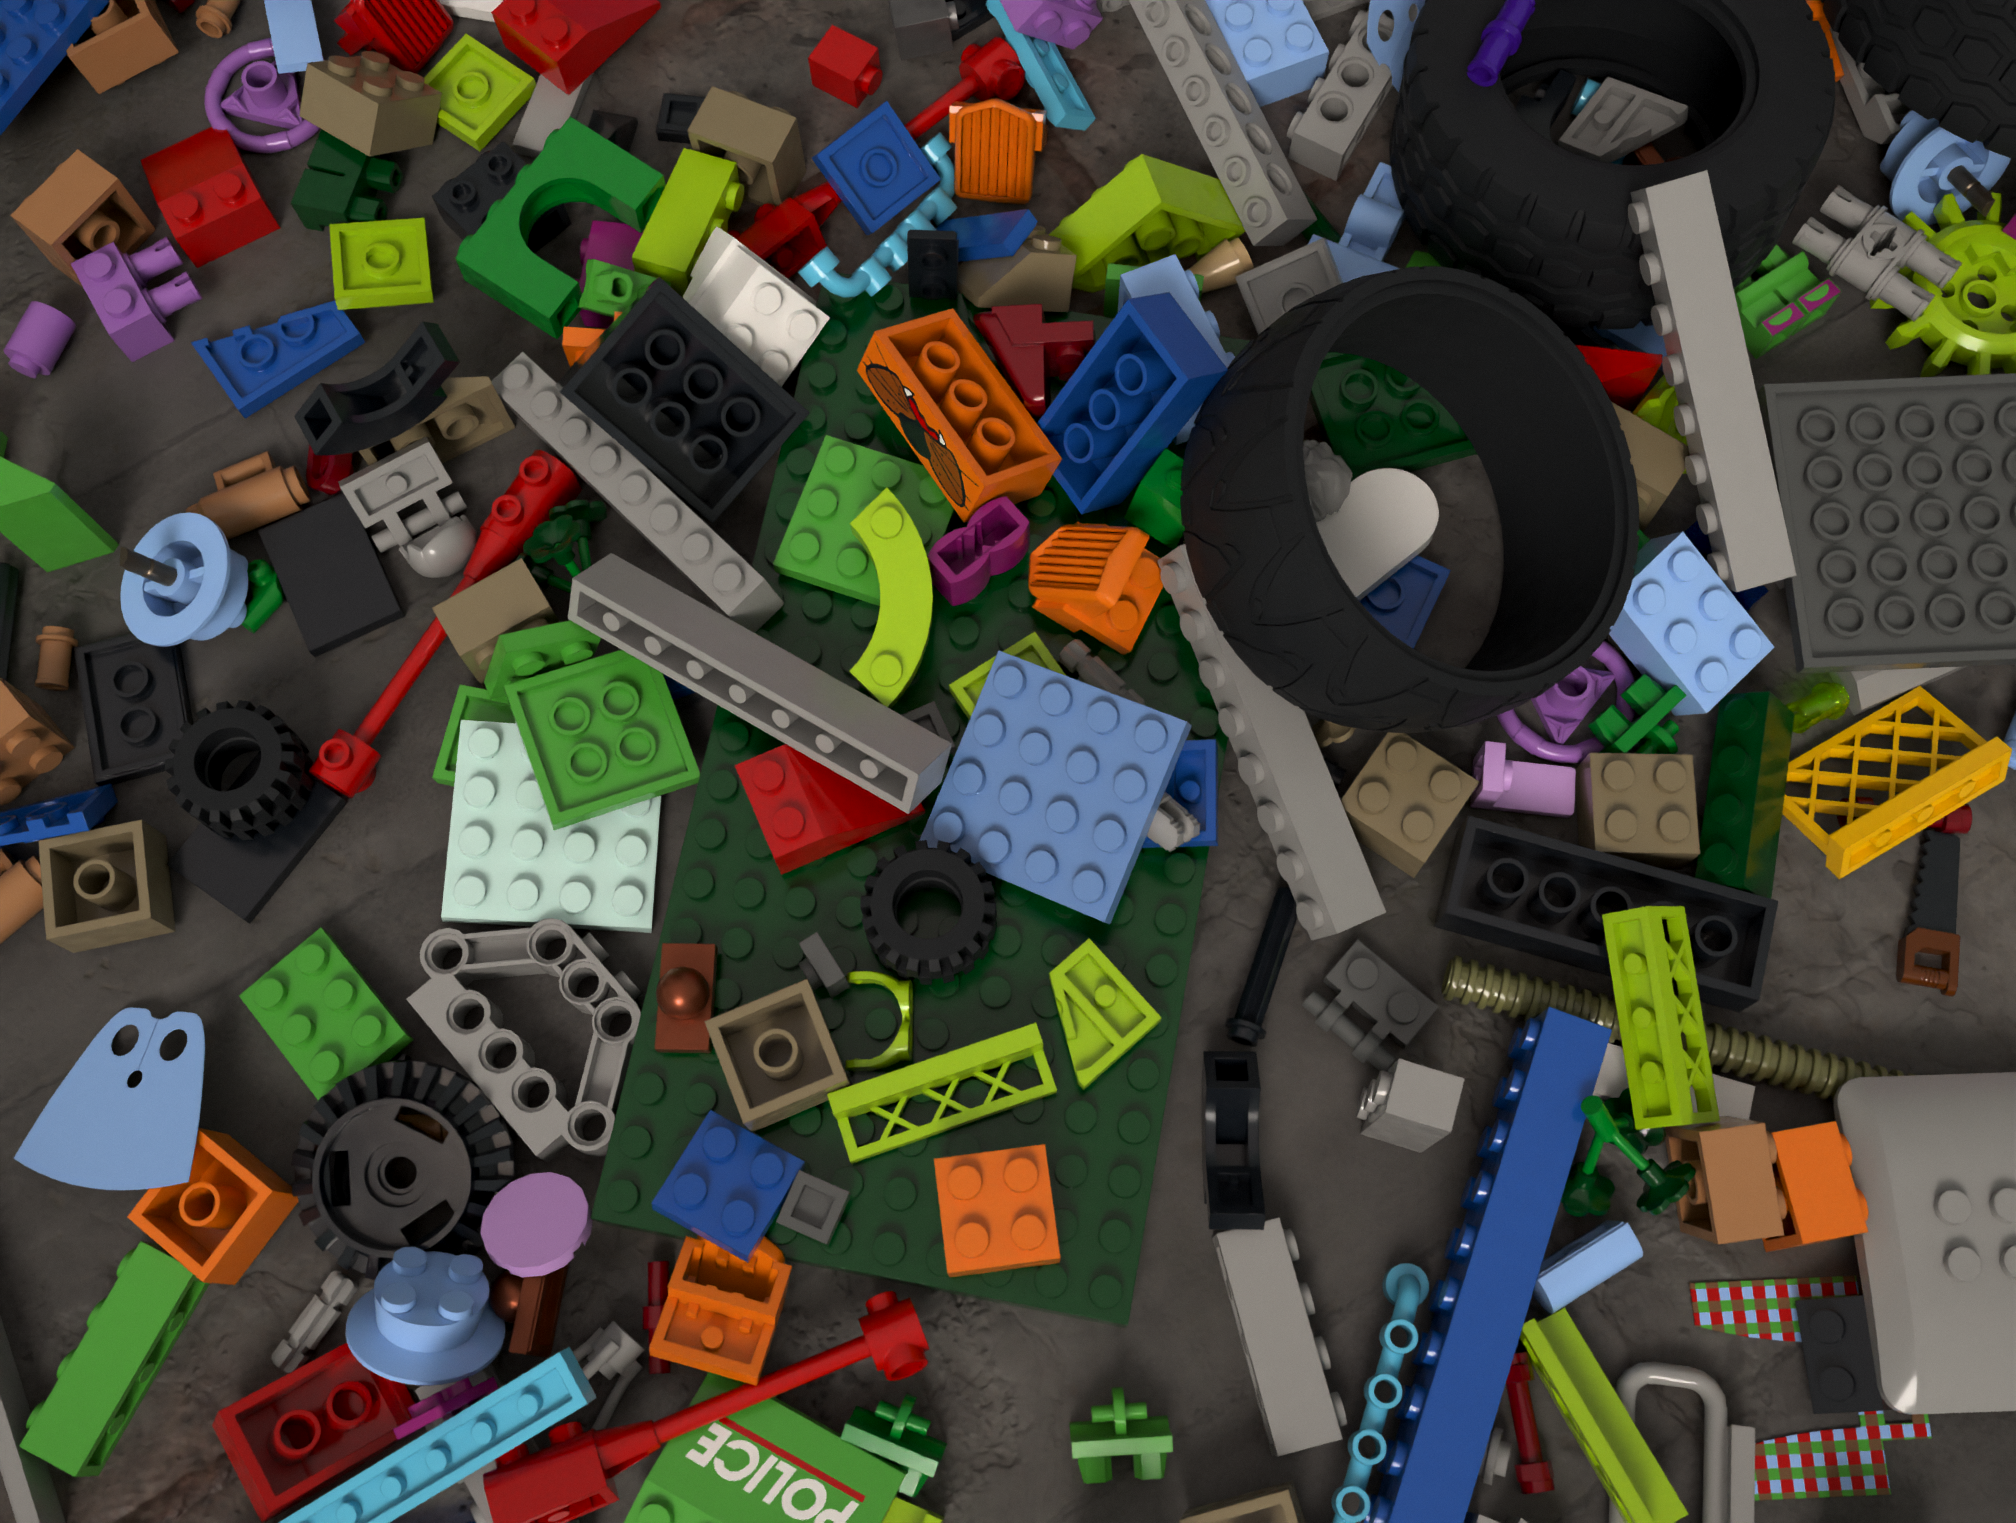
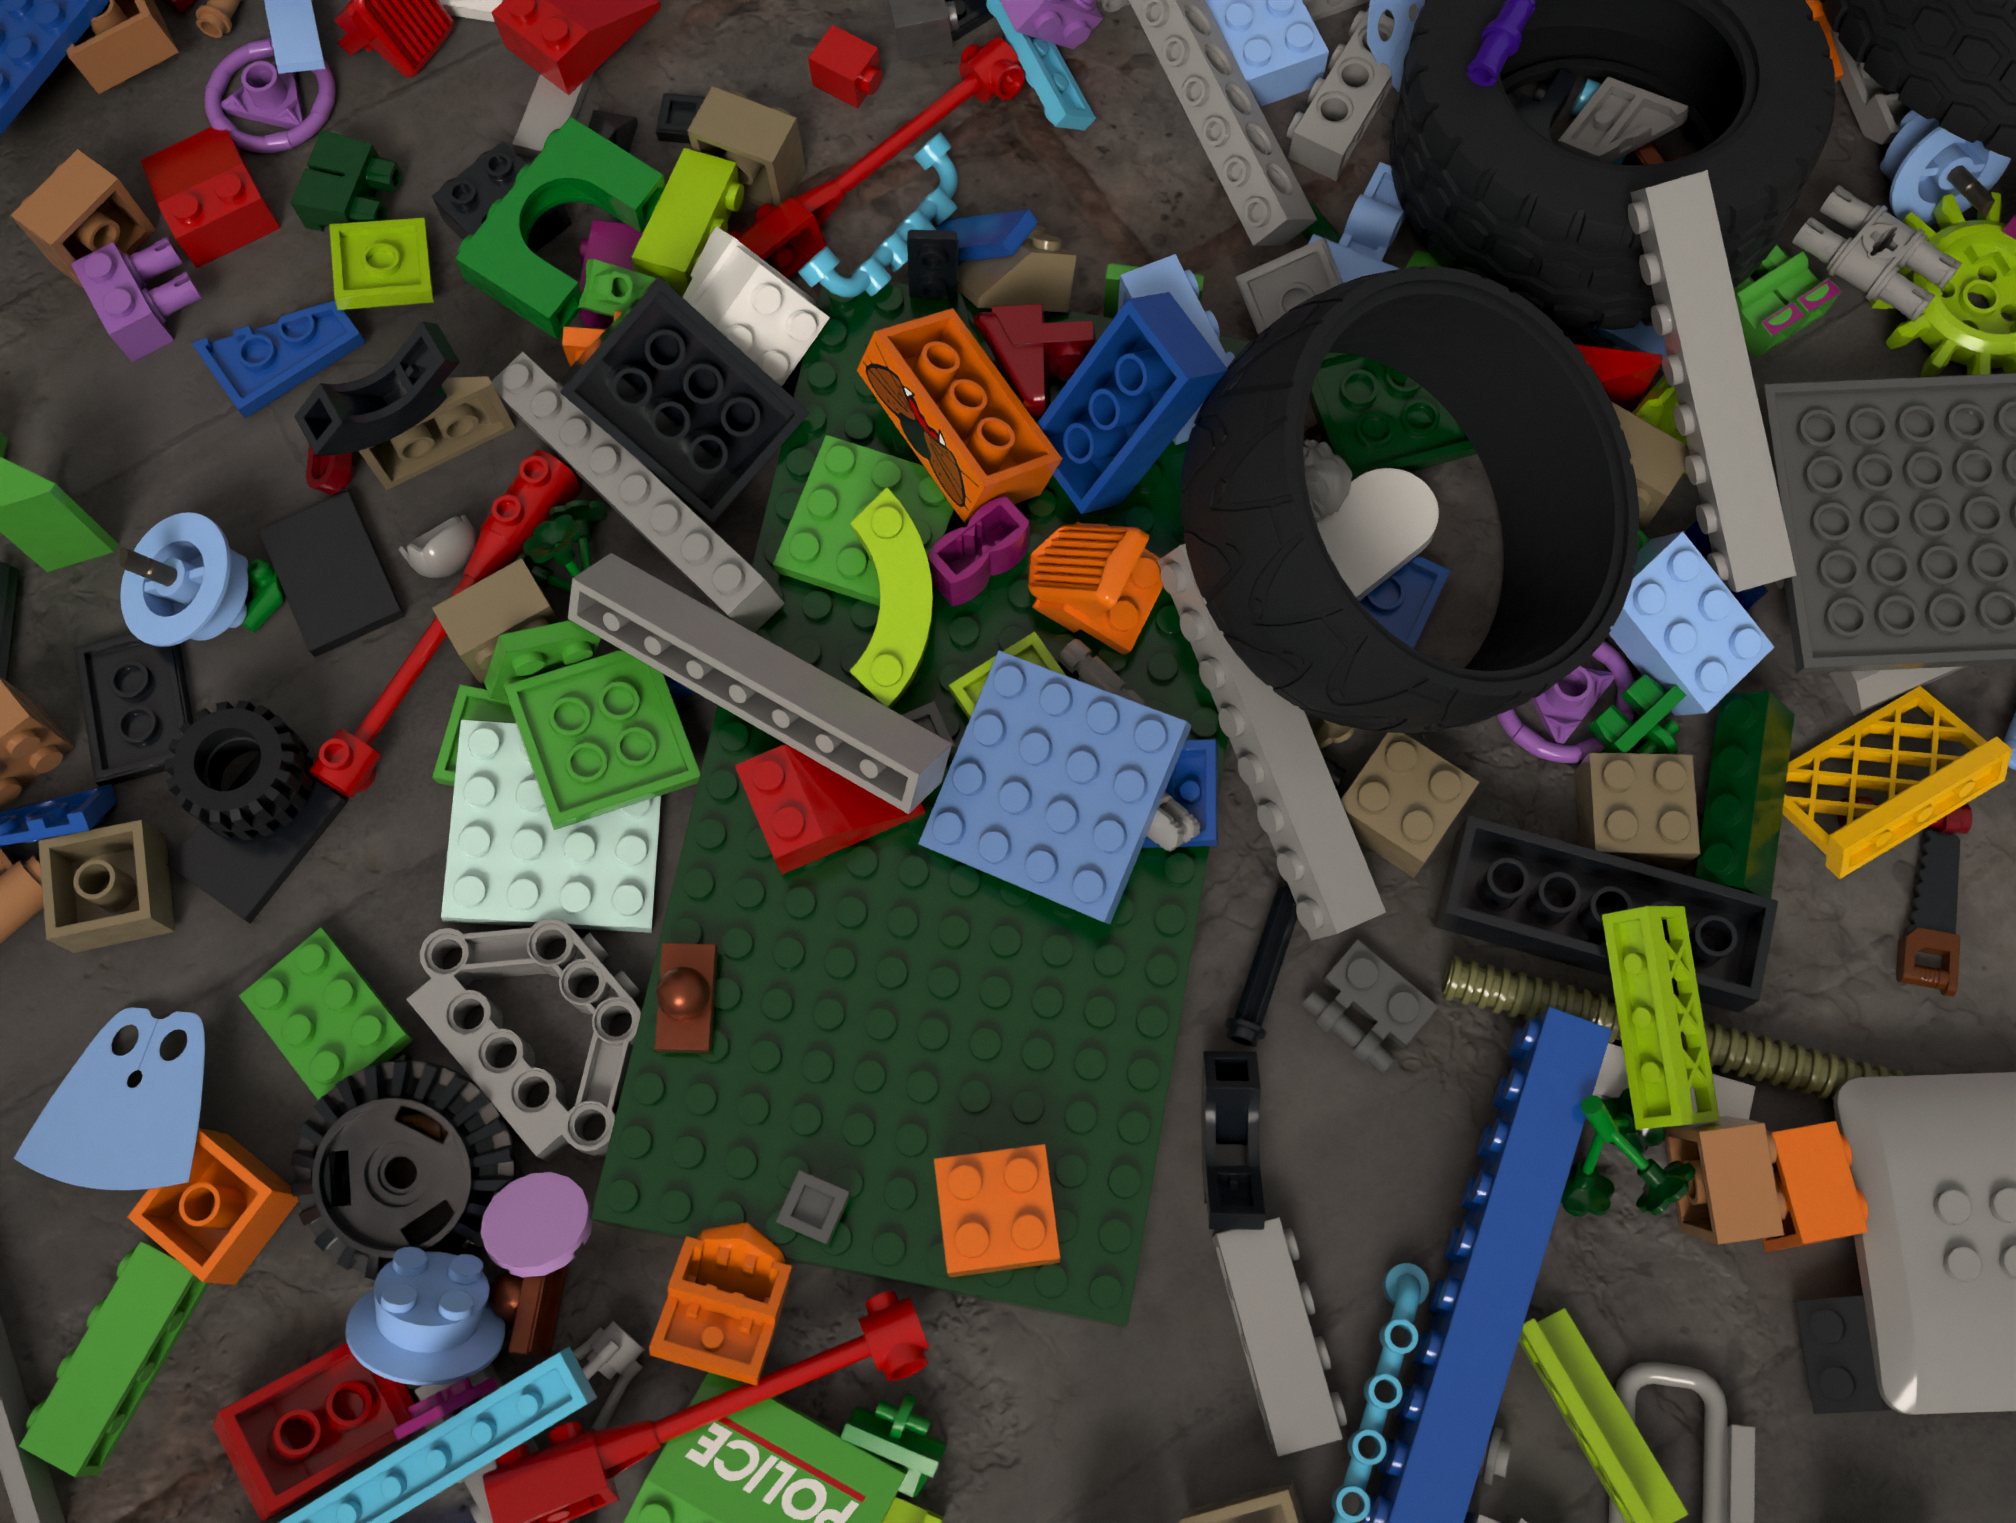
medium lavender brick [3,301,76,378] -> none
medium nougat pin [35,626,79,691] -> none
medium nougat piece [185,451,311,540] -> none
light grey axle [271,1270,358,1373] -> none
dark tan brick [299,51,442,157] -> none
light grey plate [338,436,468,553] -> none
lime plate [424,34,536,152] -> none
dark red bar [643,1261,671,1374] -> none
blue plate [651,1110,805,1263] -> none
dark tan brick [704,979,851,1132] -> none
dark grey plate [798,932,849,998] -> none
blue plate [812,101,941,236] -> none
lime fence [827,1022,1057,1164] -> none
lime cap [845,971,913,1071] -> none
black tyre [860,840,997,985] -> none
orange piece [949,98,1048,204] -> none
lime brick [1049,154,1245,293] -> none
lime wing [1049,938,1162,1090] -> none
bright green hips [1069,1387,1173,1484] -> none
green head [1124,448,1185,550] -> none
tan cone [1187,237,1254,293] -> none
light grey brick [1356,1059,1465,1153] -> none
lavender bracket [1470,741,1576,818] -> none
dark red bar [1506,1352,1555,1494] -> none
light blue brick [1533,1220,1643,1314] -> none
piece [1689,1276,1932,1501] -> none
clear neon green pin [1785,681,1850,733] -> none

